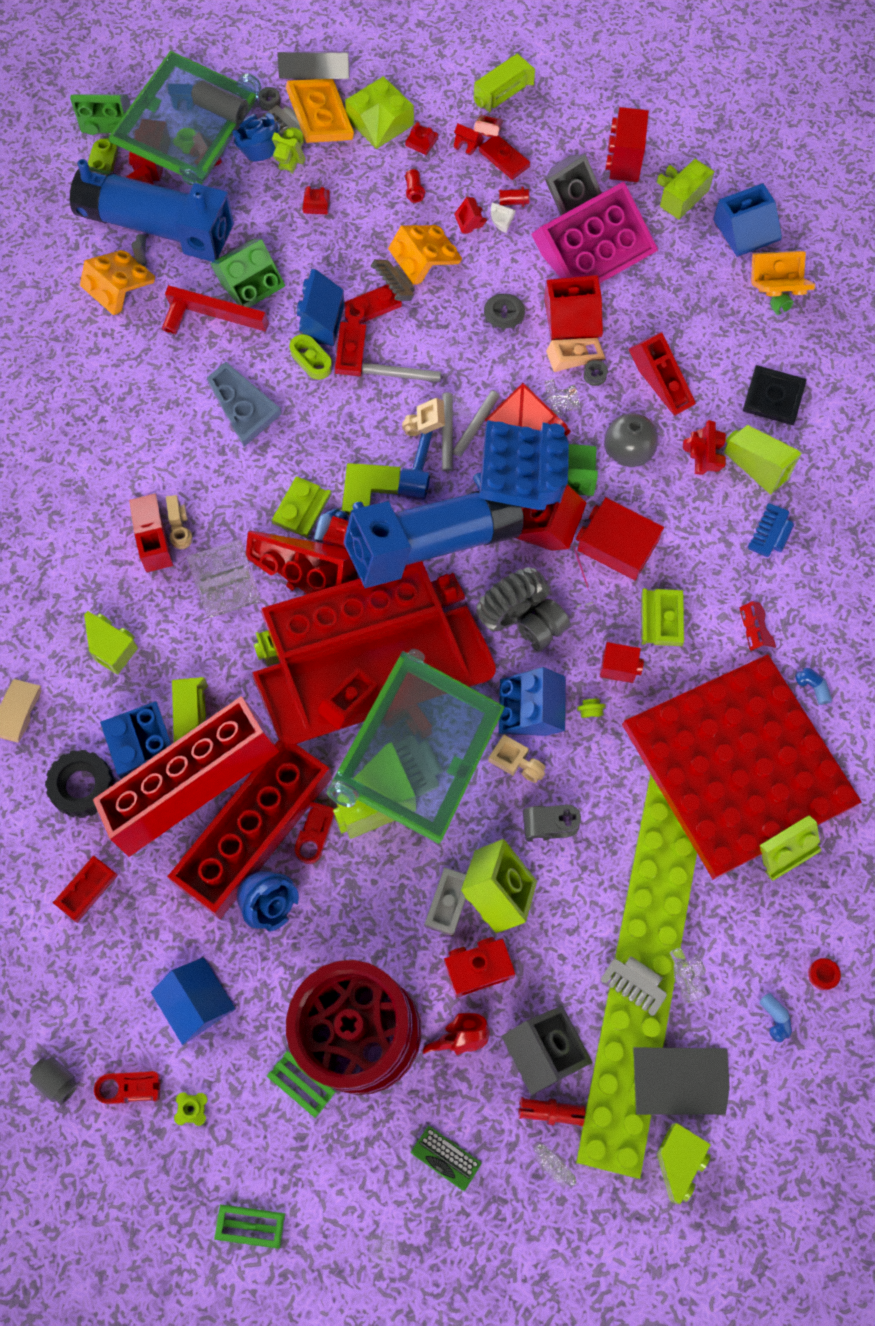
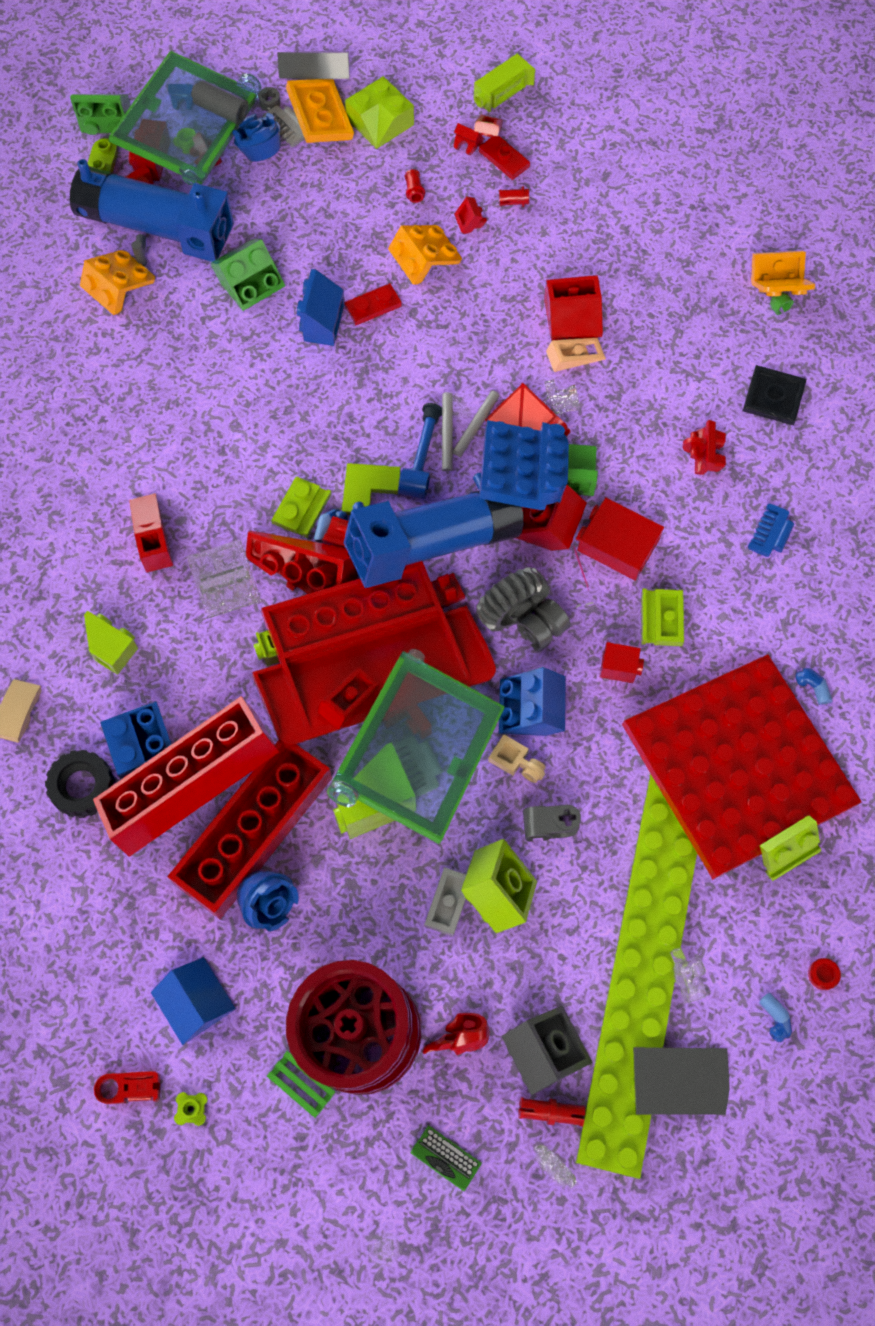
dark grey brick [30,1057,79,1105] -> none
red plate [52,855,118,923] -> none
red piece [162,285,269,335] -> none
tan plate [166,495,193,549] -> none
lime window [172,677,208,742] -> none
sand blue wing [207,362,282,447] -> none
bright green tile [214,1204,286,1249] -> none
lime hips [272,127,306,174] -> none
lime plate [289,334,332,380] -> none
red piece [295,802,335,864] -> none
red tile [302,186,330,215] -> none
red plate [335,306,366,377] -> none
light grey bar [362,363,441,382] -> none
dark grey piece [371,259,415,301] -> none
tan plate [402,398,445,436] -> none
red tile [405,122,438,155] -> none
red brick [444,937,516,998] -> none
dark grey gear [484,294,525,332] -> none
white tile [491,203,516,233] -> none
dark pink slope [531,181,658,284] -> none
dark grey slope [545,154,602,215] -> none
lime plate [577,699,606,718] -> none
dark grey bush [583,360,608,386] -> none
light grey piece [601,956,667,1016] -> none
dark grey cylinder [604,413,658,467] -> none
red brick [605,107,649,182] -> none
red slope [628,332,696,416] -> none
lime slope [656,1123,711,1205] -> none
lime brick [657,159,715,220] -> none
blue slope [713,183,782,257] -> none
lime slope [724,425,802,495] -> none
red piece [739,601,776,651] -> none

